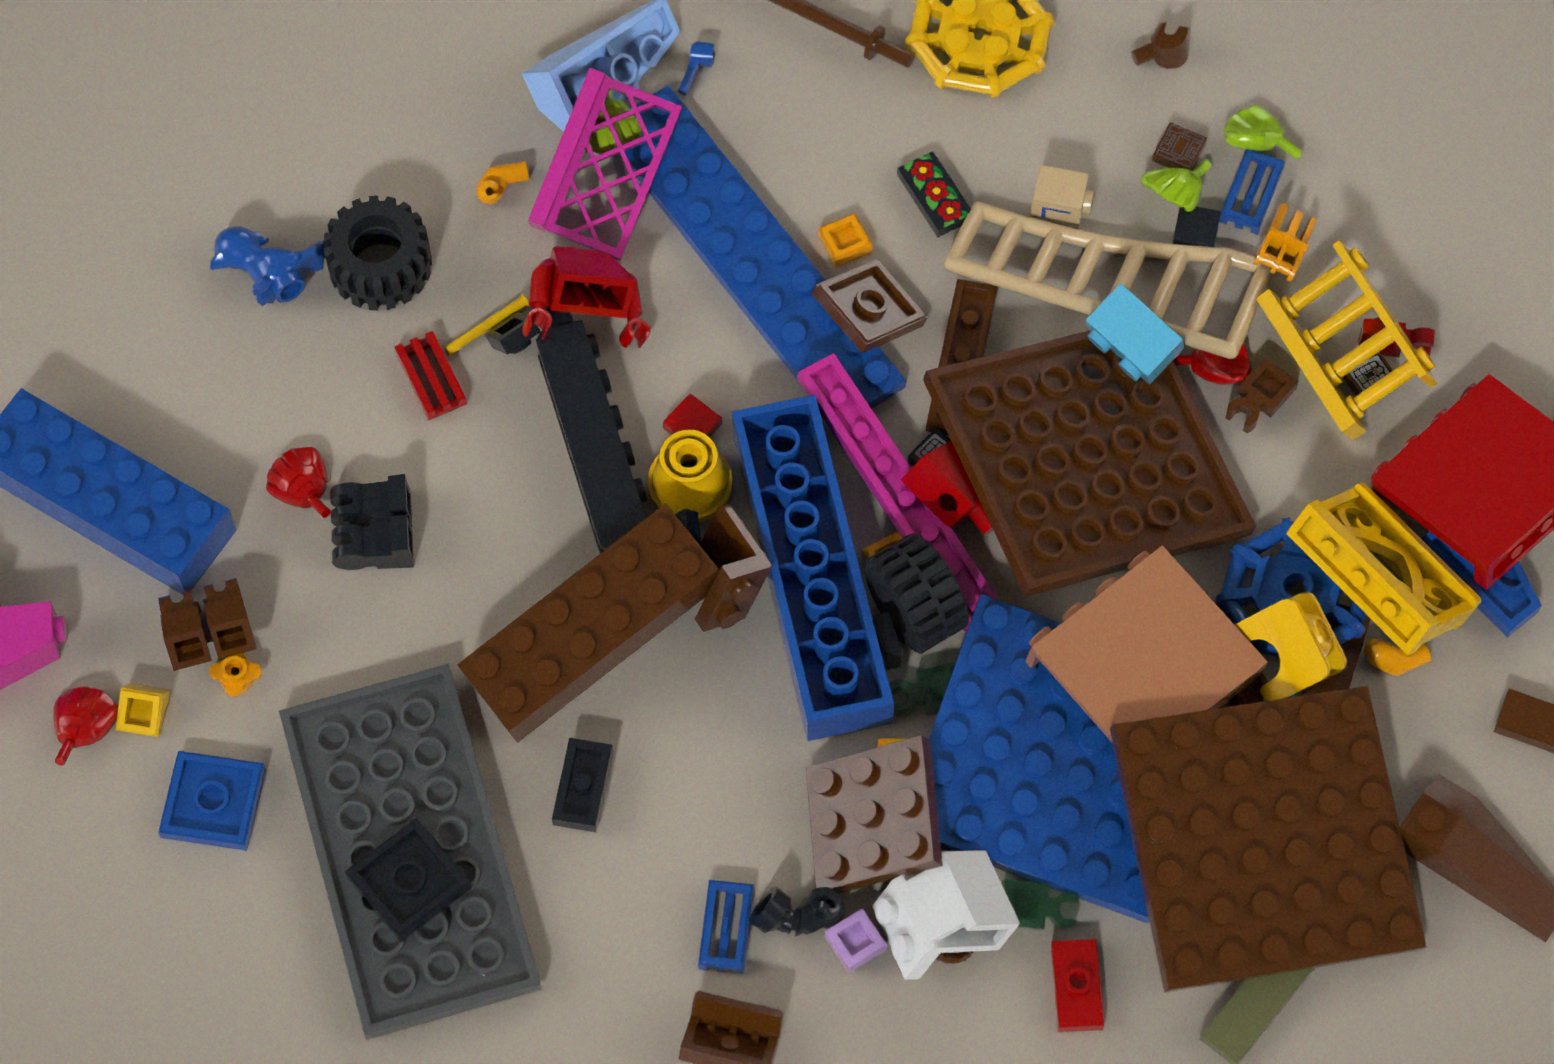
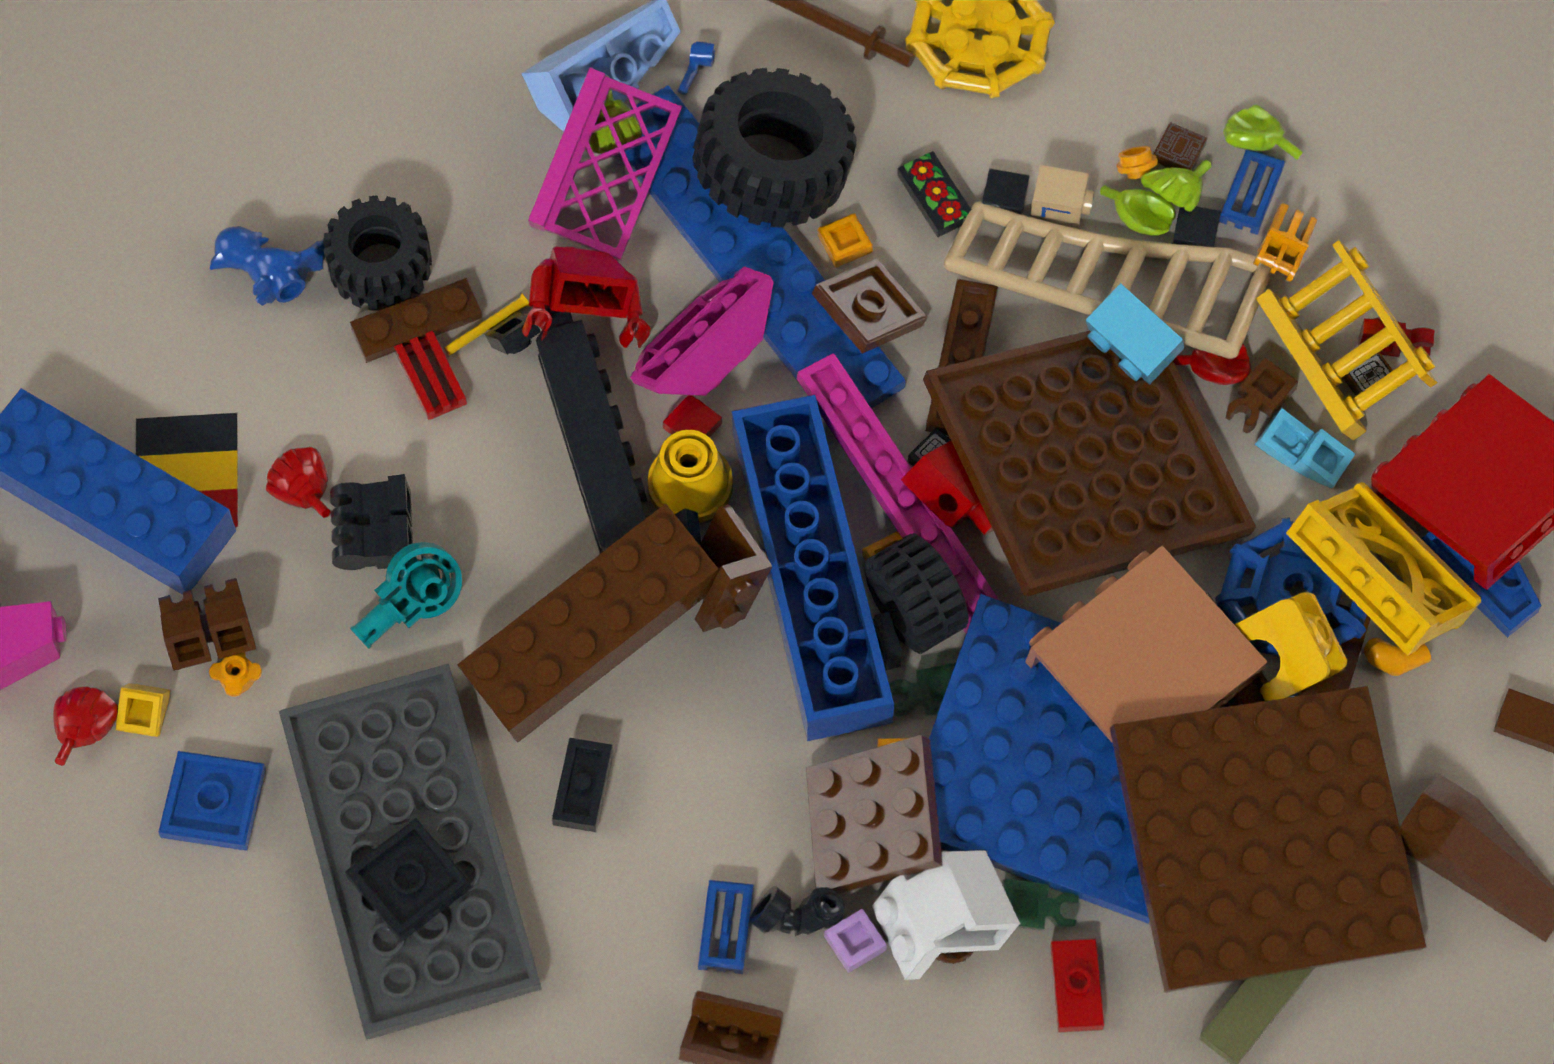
light orange arm [476,161,529,204] -> none
reddish brown piece [1131,22,1189,69] -> none
none -> sticker [136,413,238,527]
none -> reddish brown plate [350,278,482,363]
none -> teal pin [350,542,462,649]
none -> dark pink wedge [630,266,773,396]
none -> black tyre [693,68,857,227]
none -> black tile [982,168,1030,214]
none -> lime piece [1100,185,1176,236]
none -> light orange plate [1116,146,1158,179]
none -> medium azure slope [1254,408,1355,488]

